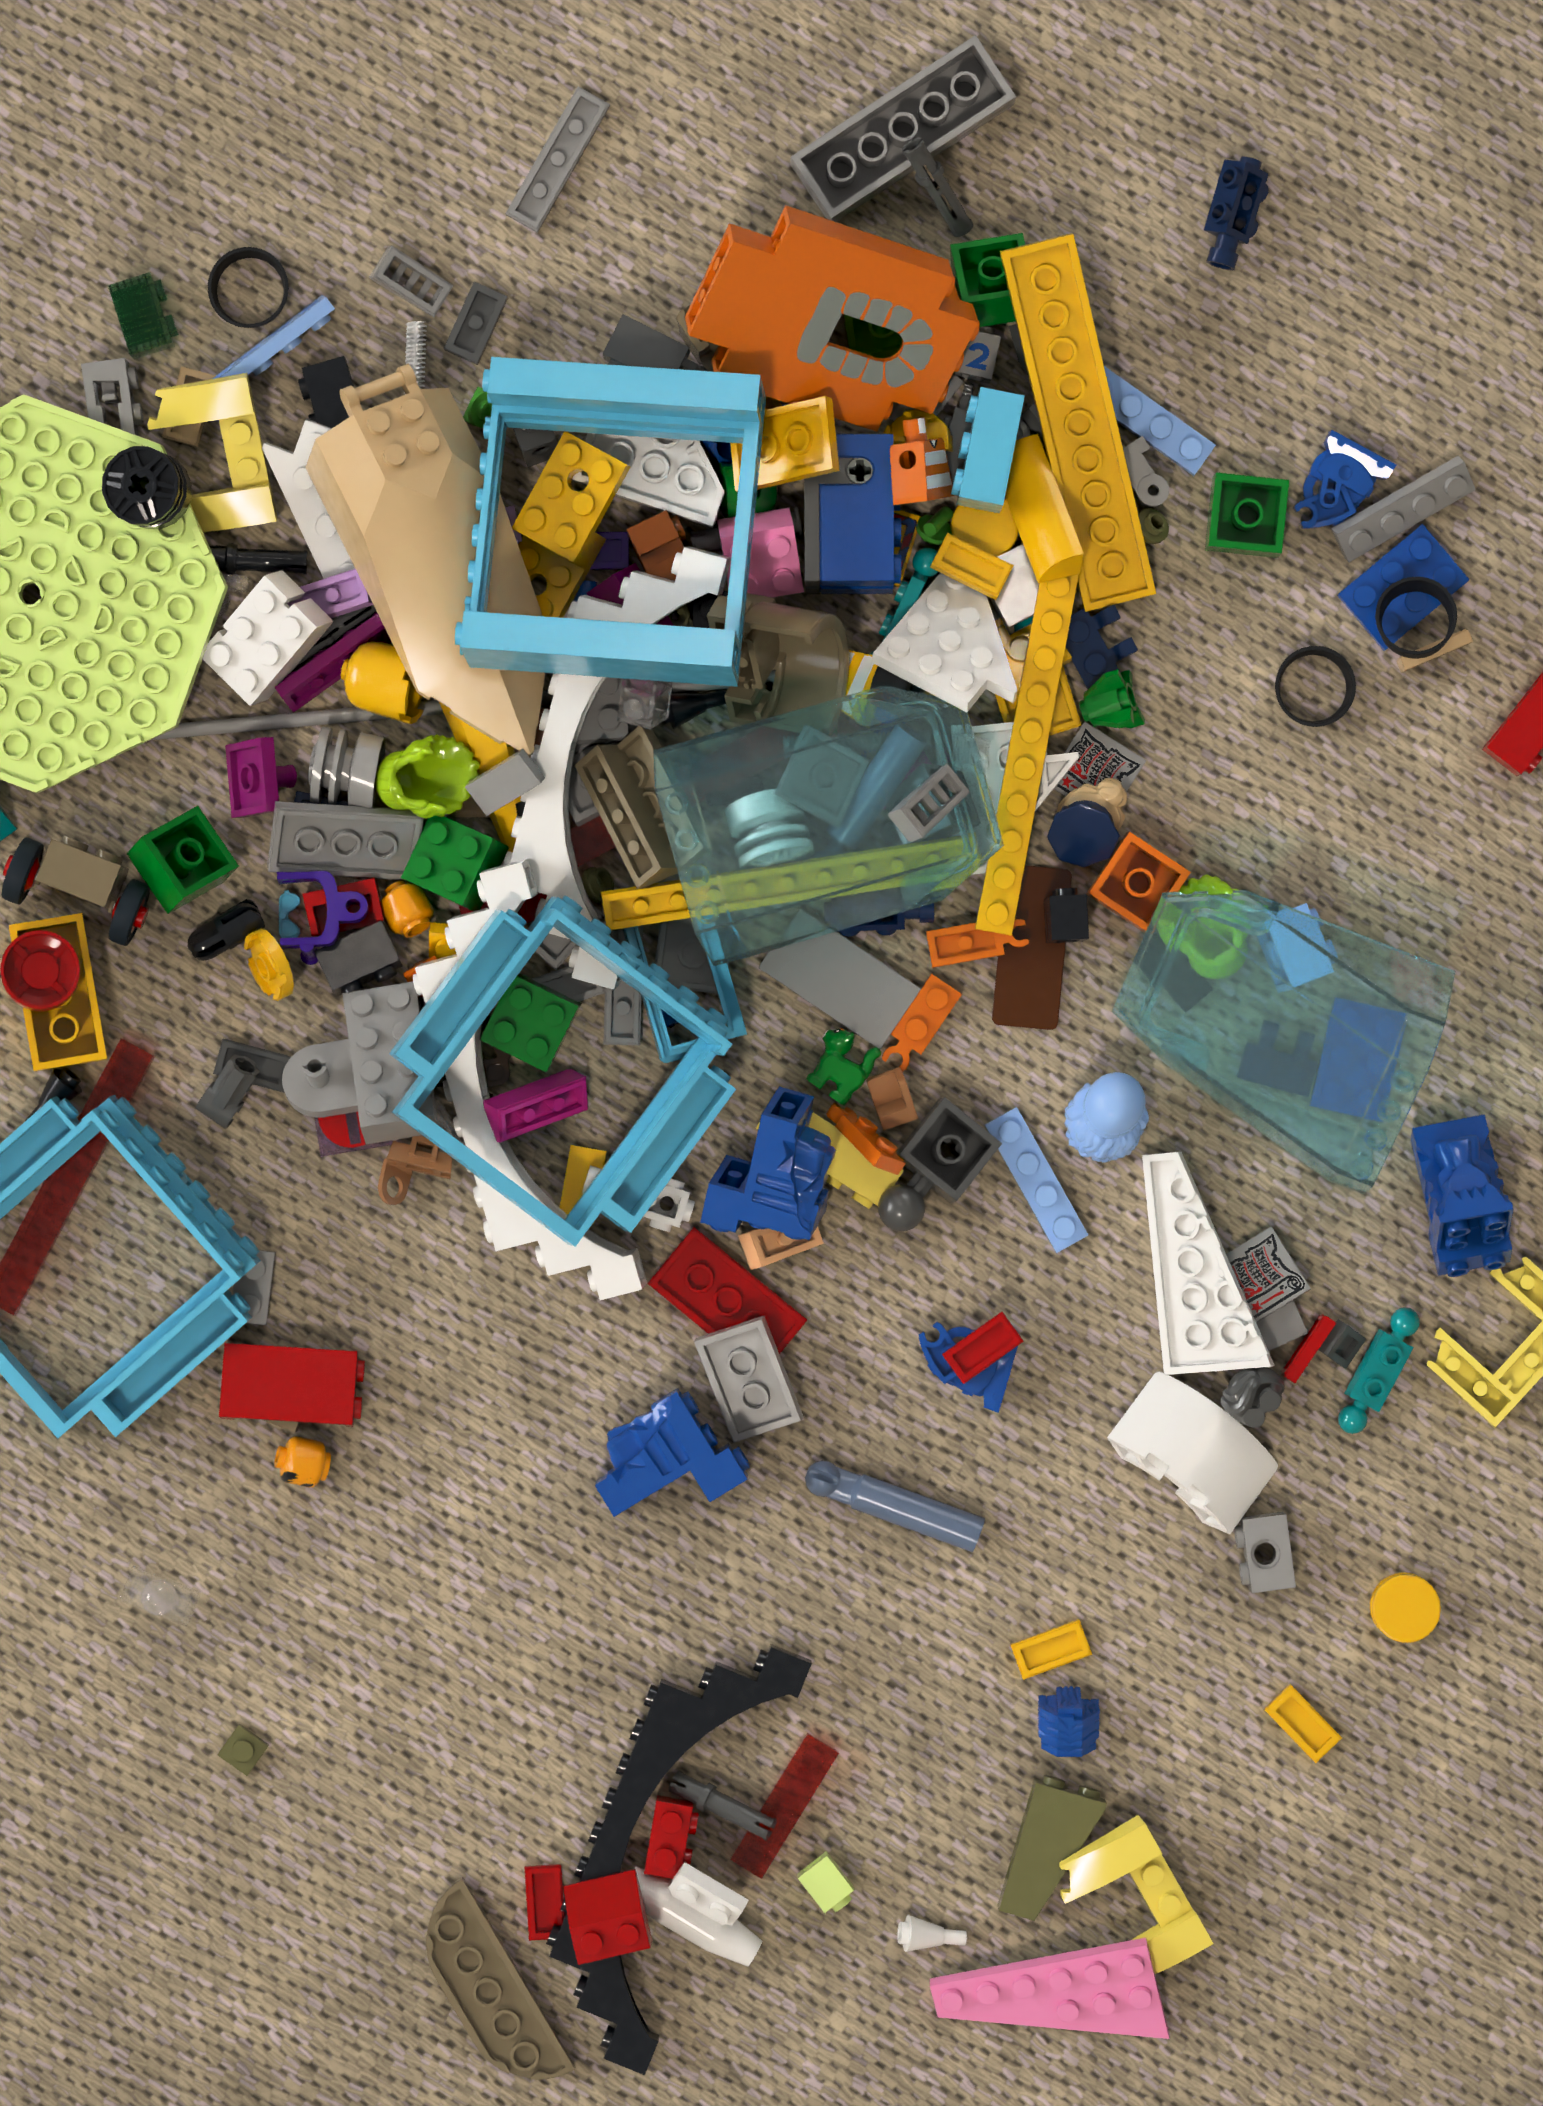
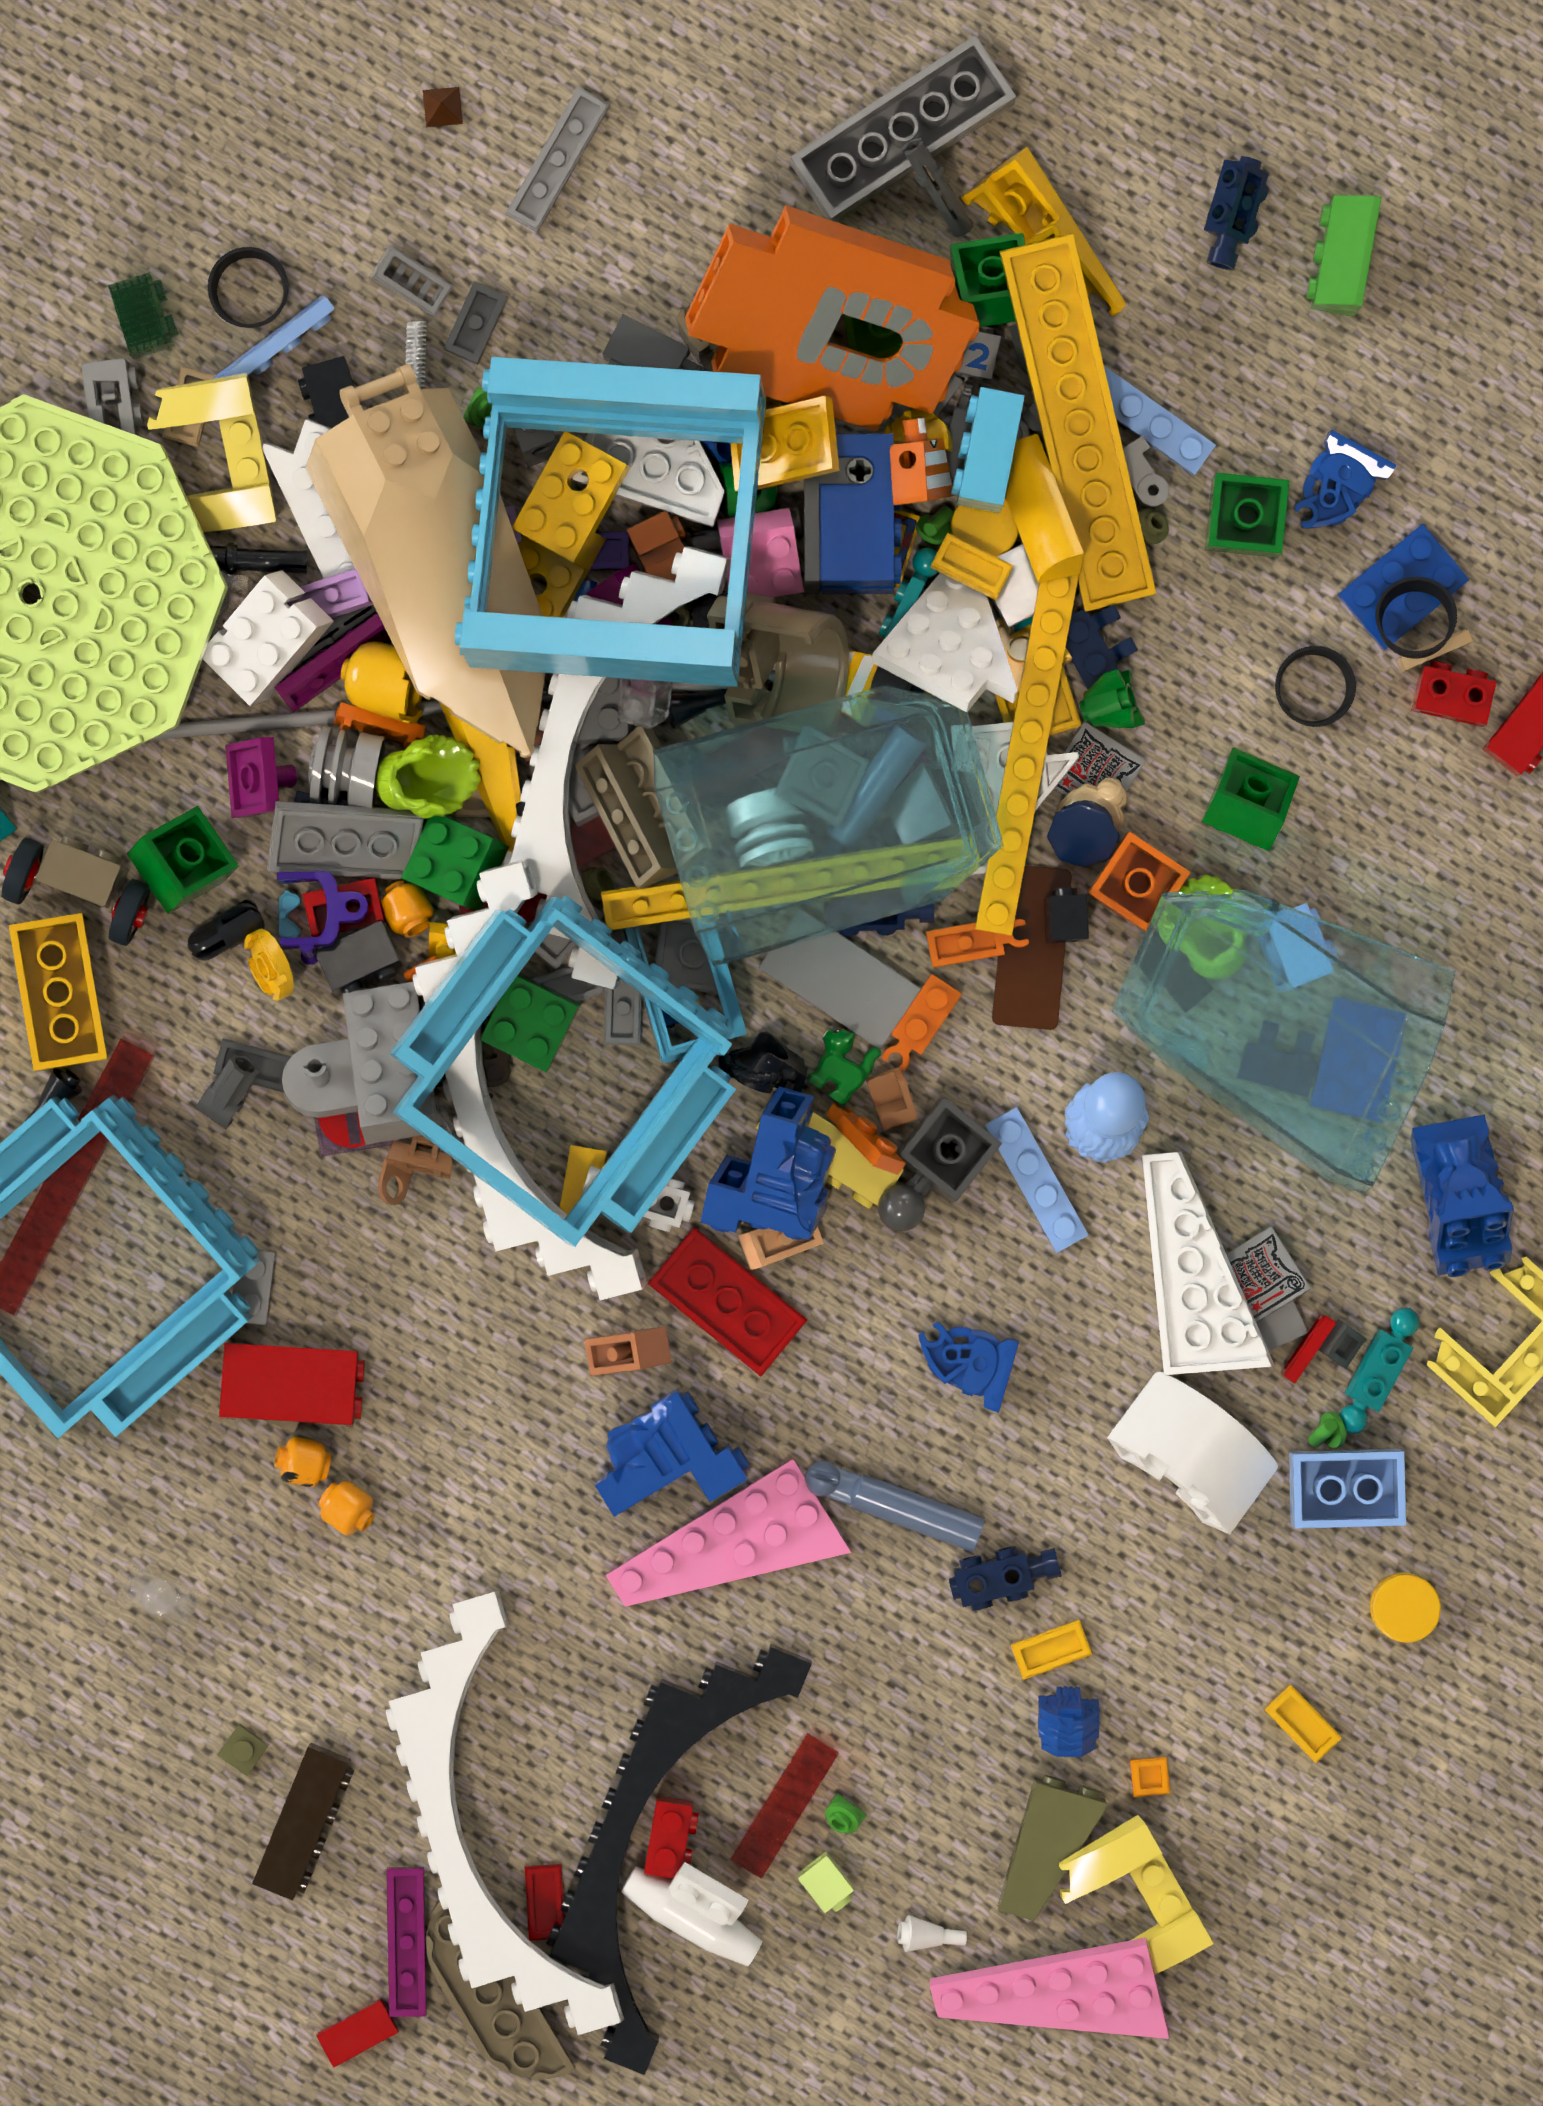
red wheel [0,930,80,1011] -> none
black wheel [102,446,192,529] -> none
light grey tile [465,749,545,816] -> none
dark pink slope [483,1069,588,1143] -> none
red slope [563,1869,653,1965] -> none
dark grey pin [668,1770,777,1841] -> none
light grey plate [694,1316,804,1443] -> none
light grey slope [888,763,970,842] -> none
red tile [942,1311,1024,1384] -> none
dark grey hair [1220,1367,1285,1428] -> none
light grey brick [1234,1512,1296,1593] -> none
light grey plate [1331,456,1476,562] -> none
none -> dark brown brick [252,1743,354,1901]
none -> red tile [316,1998,399,2068]
none -> light orange head [318,1481,375,1536]
none -> orange piece [333,702,426,750]
none -> white arch [386,1591,624,2035]
none -> magenta plate [386,1867,427,2017]
none -> reddish brown slope [423,87,463,128]
none -> nougat slope [584,1326,672,1376]
none -> bright pink wing [605,1458,851,1607]
none -> black piece [718,1032,809,1093]
none -> bright green plate [825,1793,867,1833]
none -> dark blue brick [948,1546,1062,1611]
none -> yellow wedge [961,147,1127,316]
none -> light orange tile [1130,1756,1170,1797]
none -> green slope [1202,747,1300,851]
none -> light blue brick [1289,1449,1406,1528]
none -> bright green slope [1306,195,1382,317]
none -> bright green plate [1308,1411,1347,1448]
none -> red brick [1411,661,1497,727]

